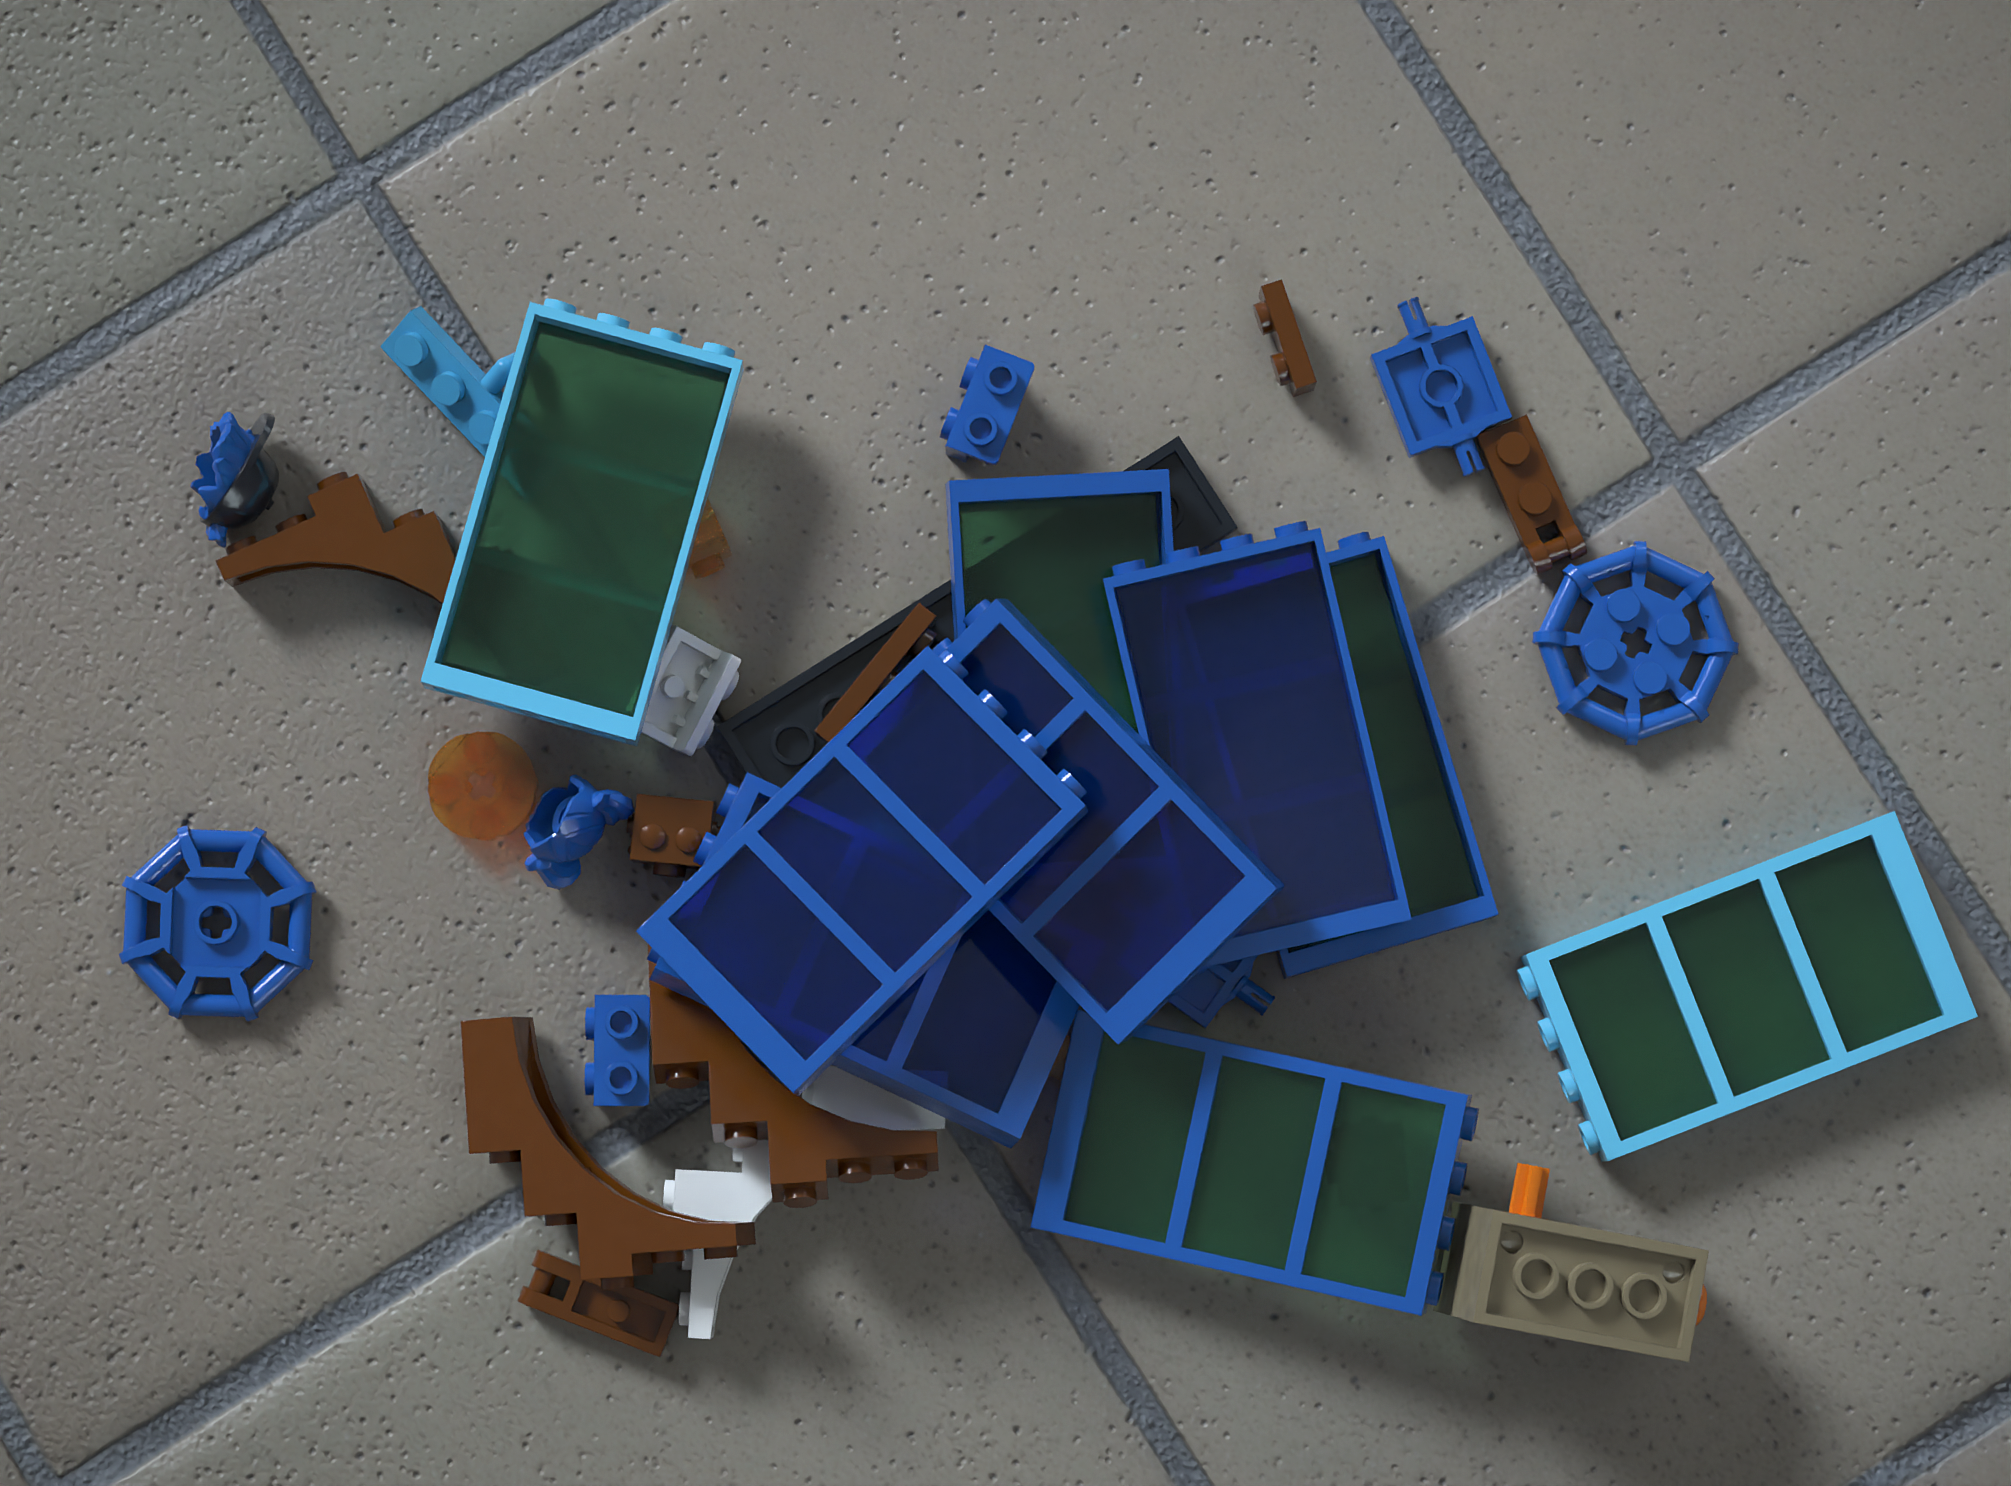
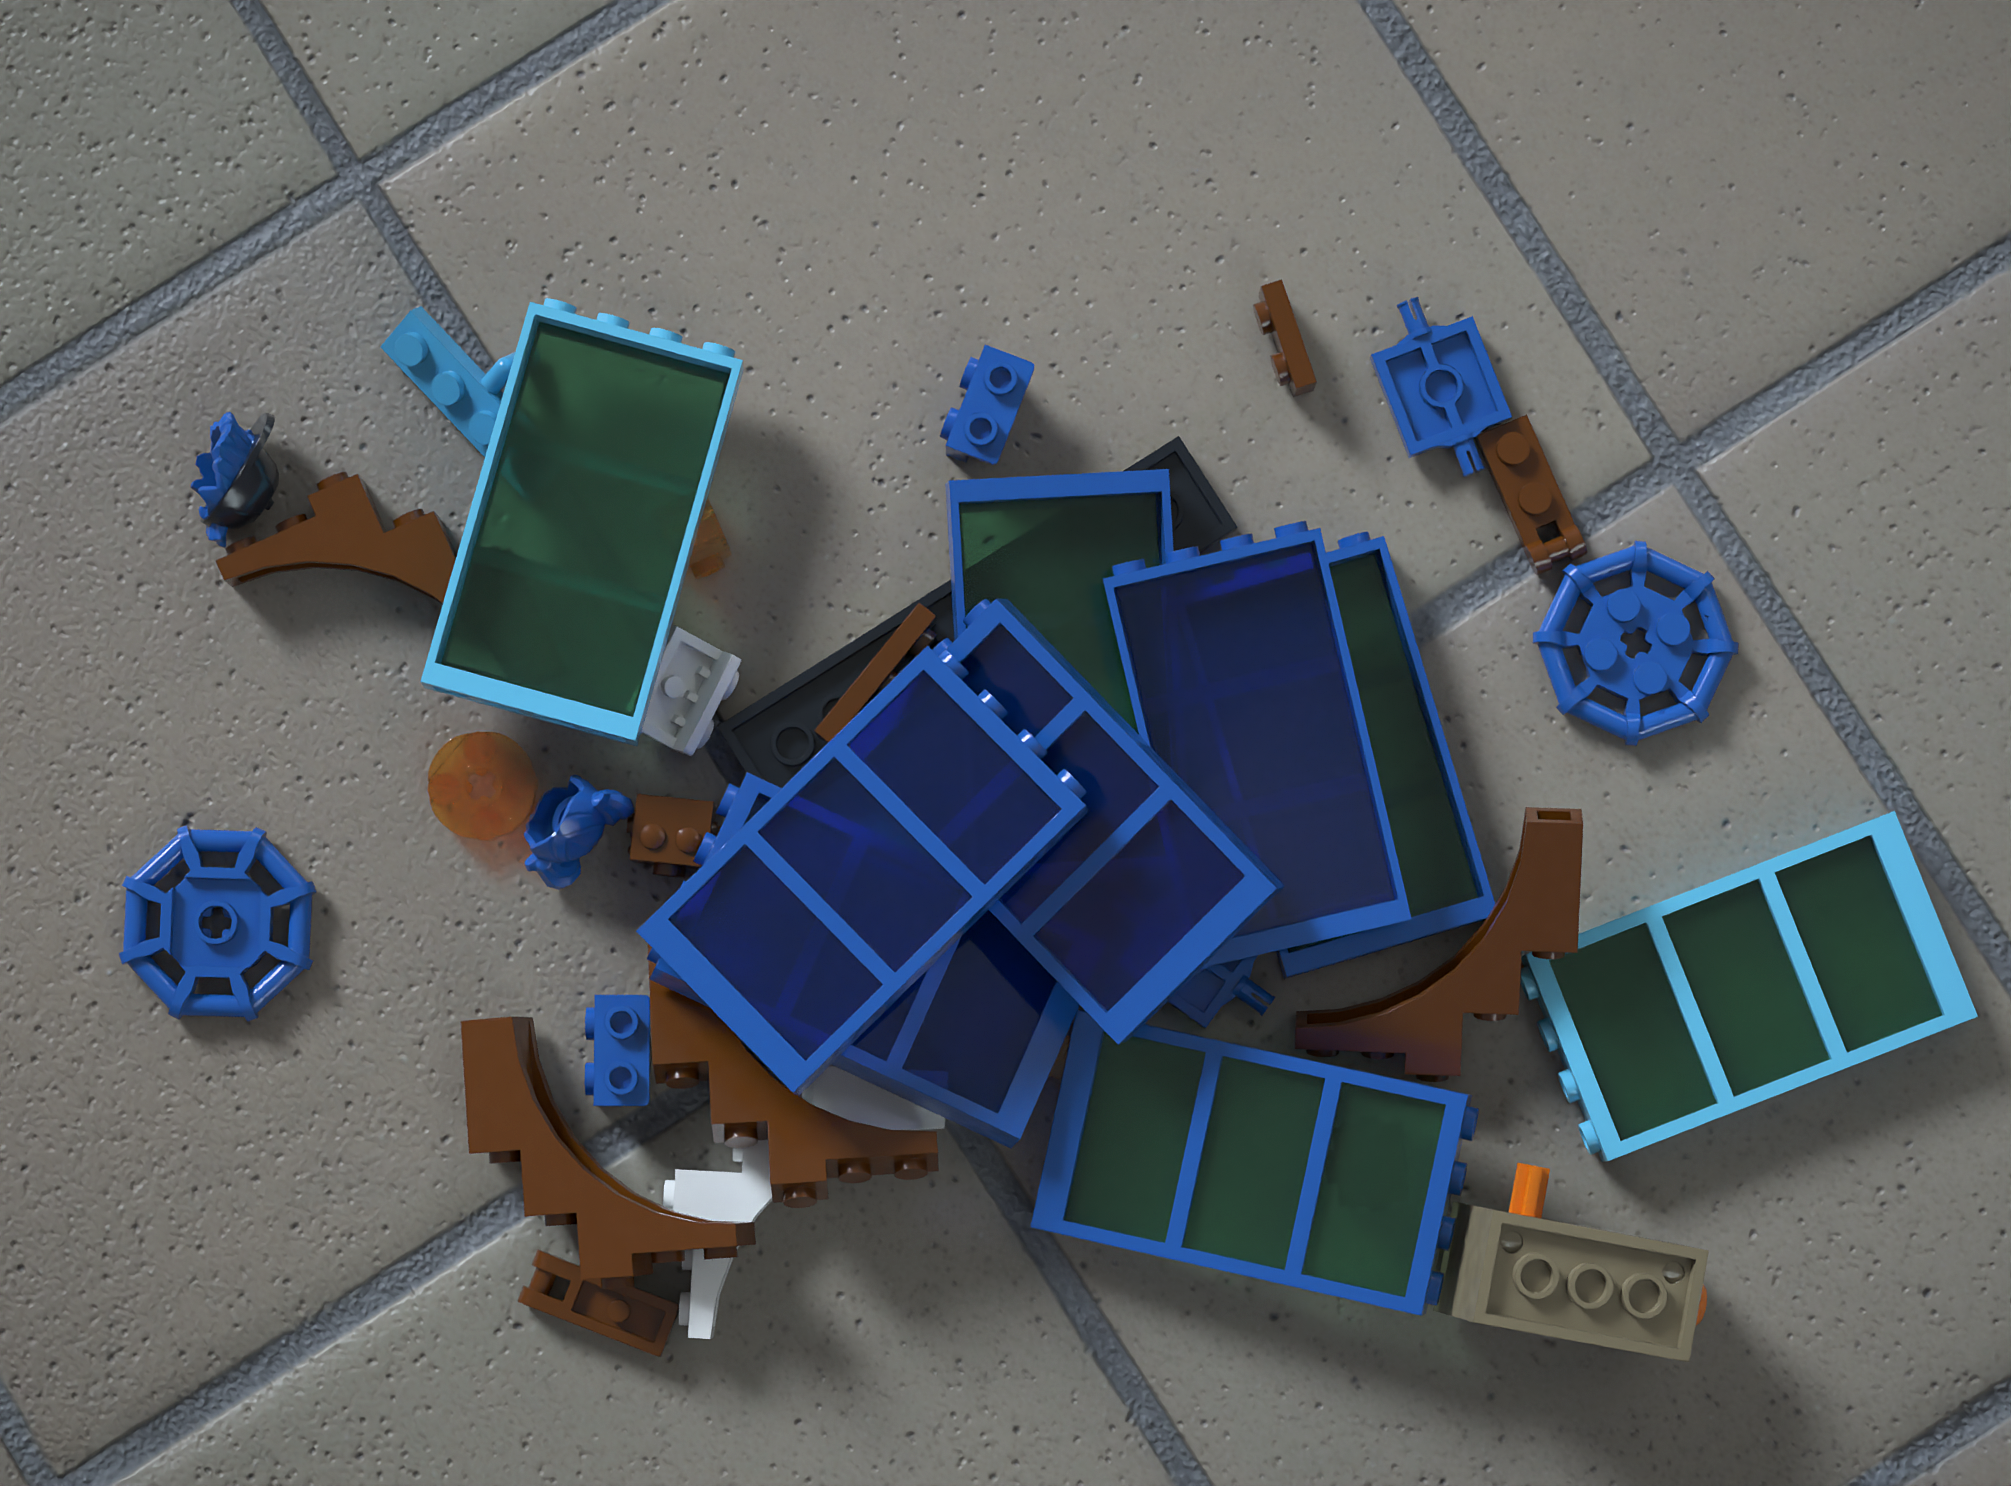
none -> reddish brown arch [1295,807,1583,1082]

